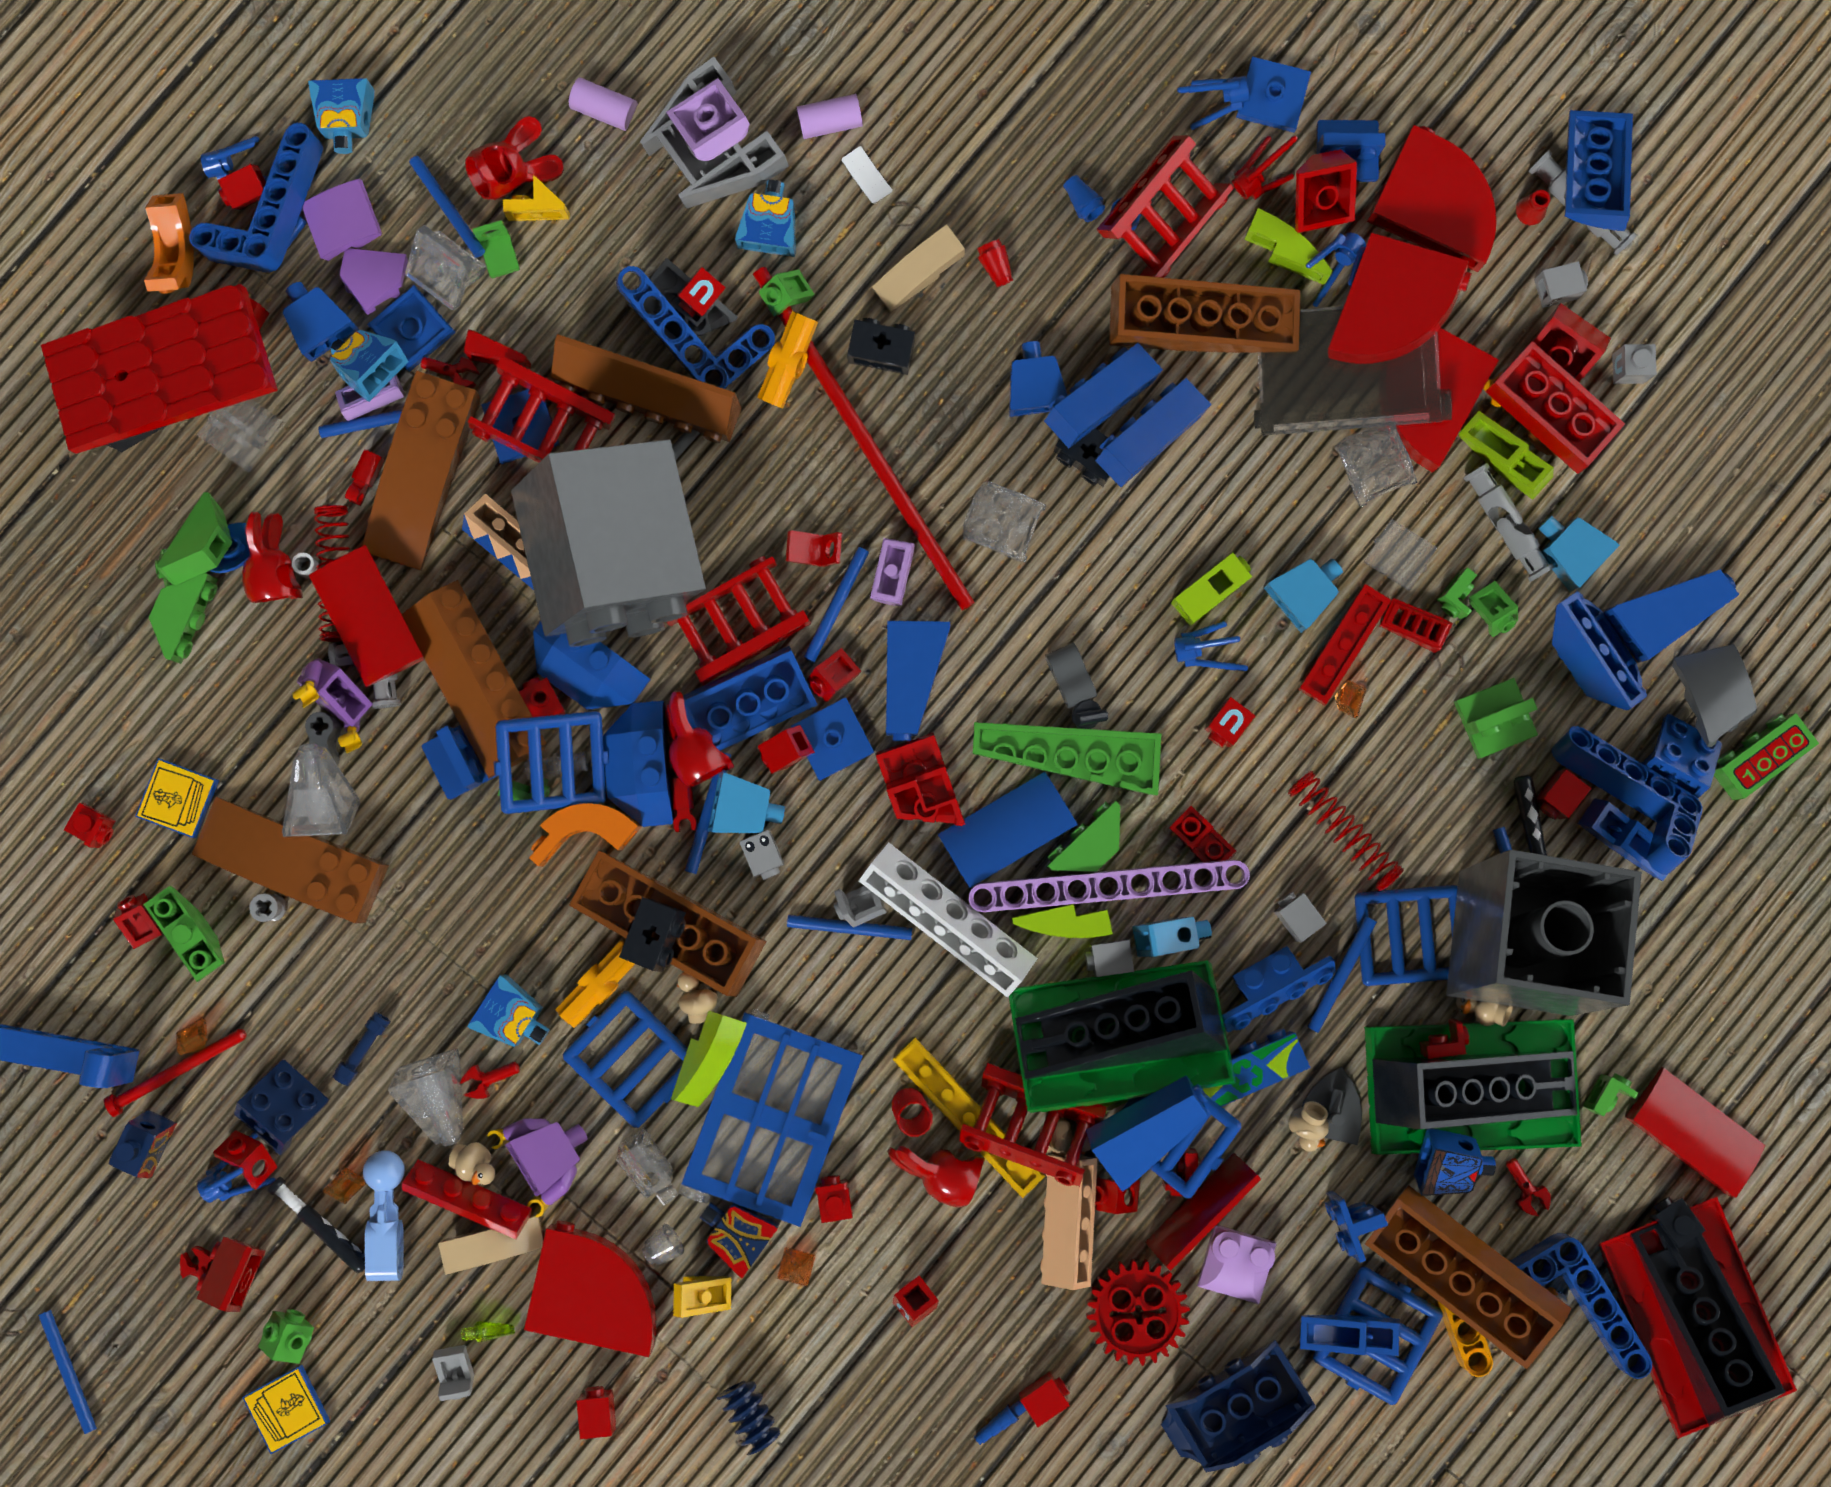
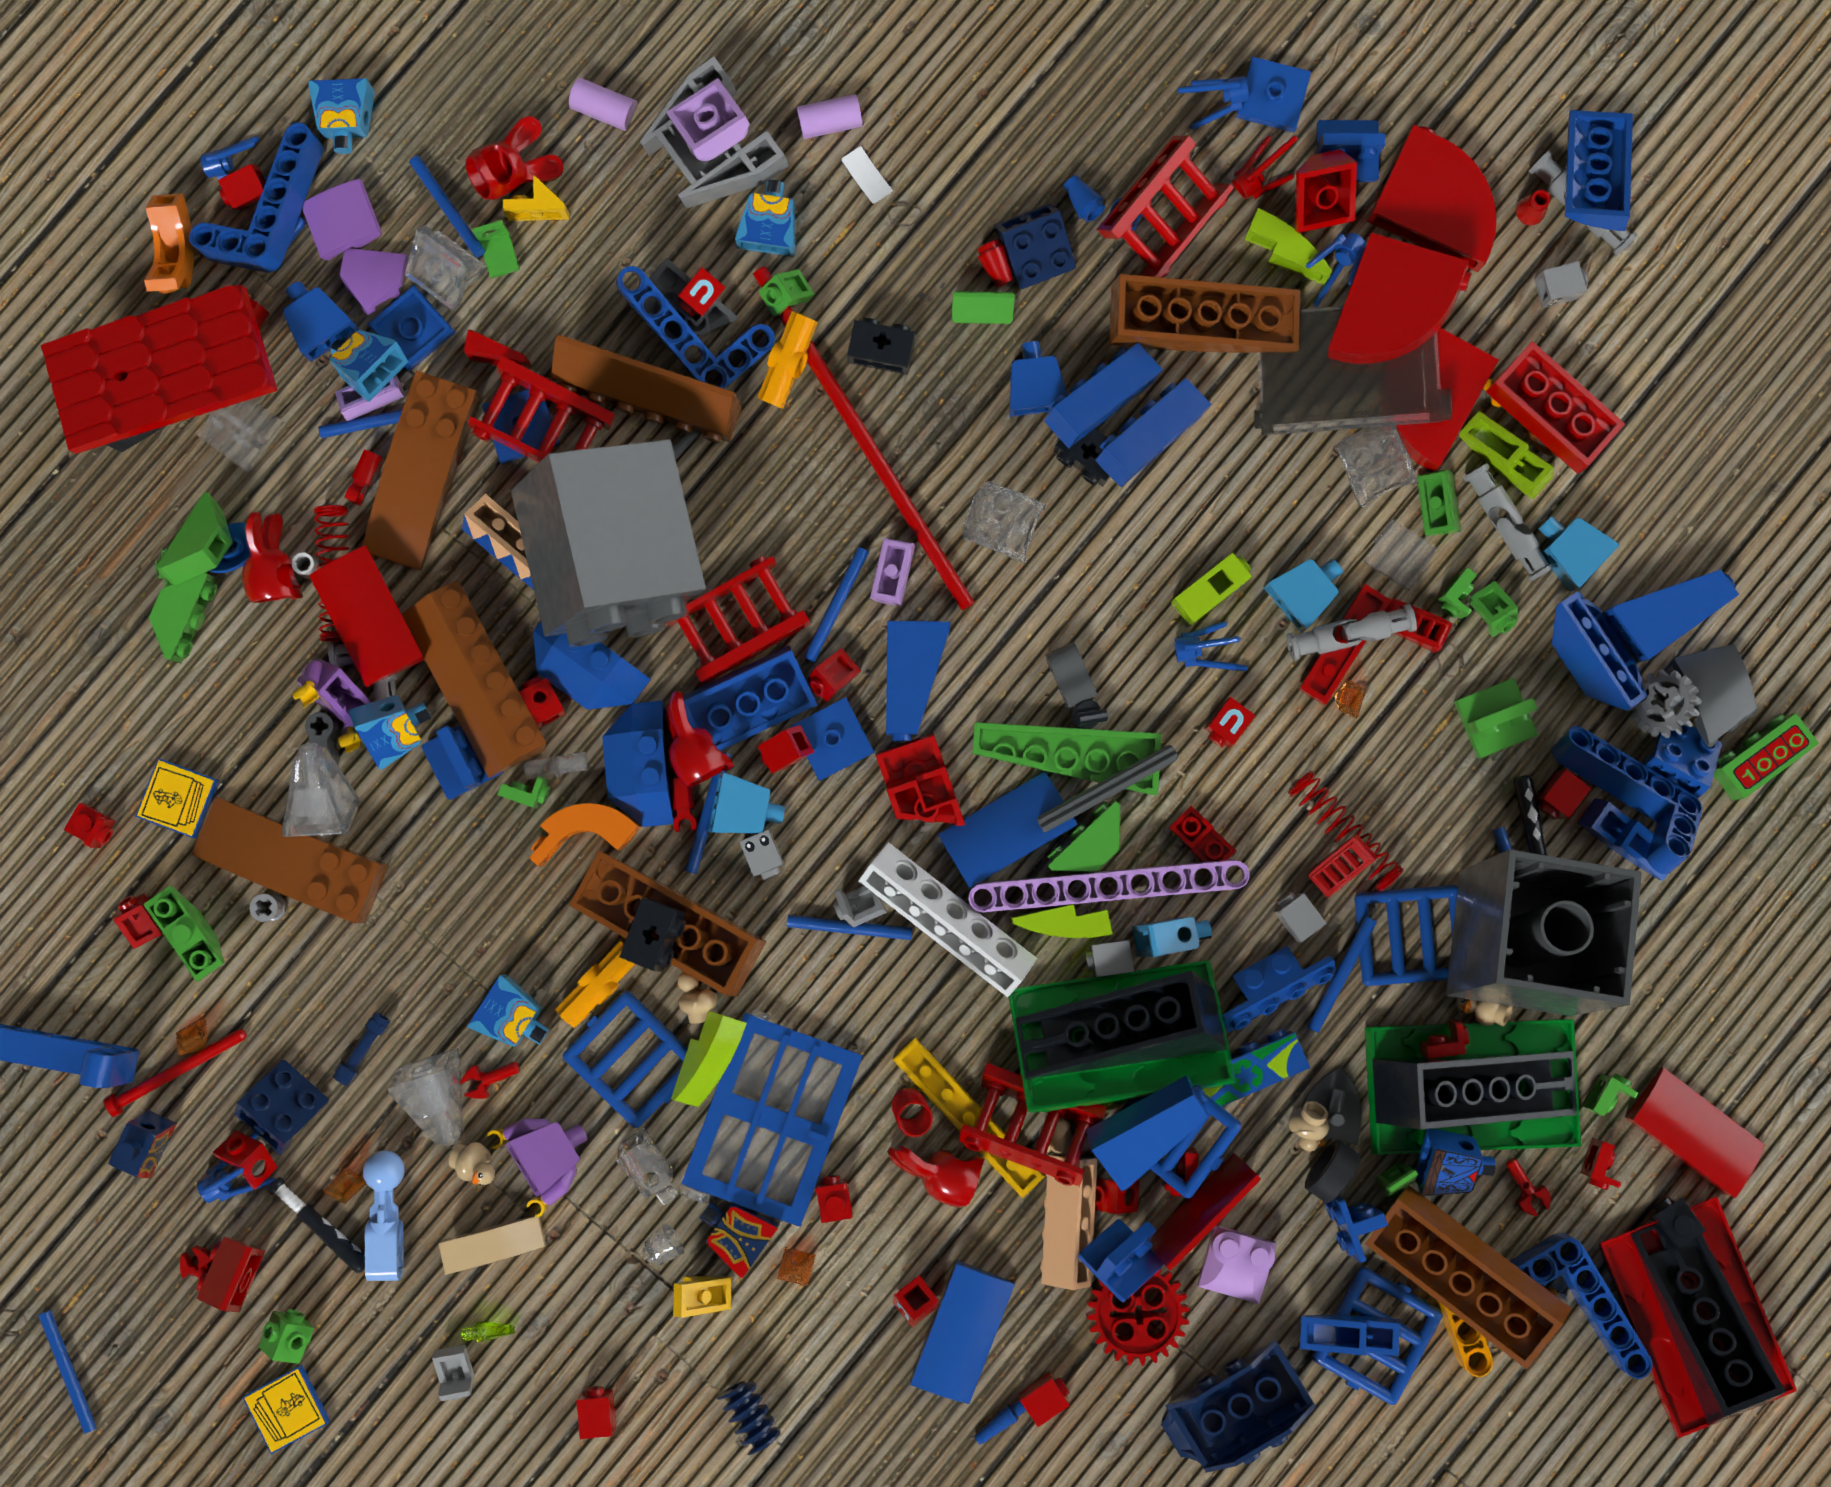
red plate [402,1159,532,1240] -> none
red bar [420,357,480,388] -> none
blue bar [494,711,609,814] -> none
red brick [524,1221,656,1357] -> none
red bracket [786,530,842,567] -> none
tan slope [872,224,965,312] -> none
red slope [1528,303,1611,382] -> none
light grey brick [1612,344,1657,384] -> none
none -> torso [348,695,431,770]
none -> blue slope [910,1260,1015,1404]
none -> bright green slope [952,291,1015,324]
none -> dark blue bracket [994,203,1076,289]
none -> dark grey axle [1037,745,1178,832]
none -> blue bracket [1078,1219,1164,1302]
none -> light grey piece [1286,604,1417,661]
none -> black tyre [1304,1139,1360,1203]
none -> red slope [1308,834,1378,897]
none -> bright green slope [1375,1162,1418,1198]
none -> bright green slope [1417,469,1461,536]
none -> red bracket [1580,1137,1622,1190]
none -> light grey gear [1631,670,1702,738]

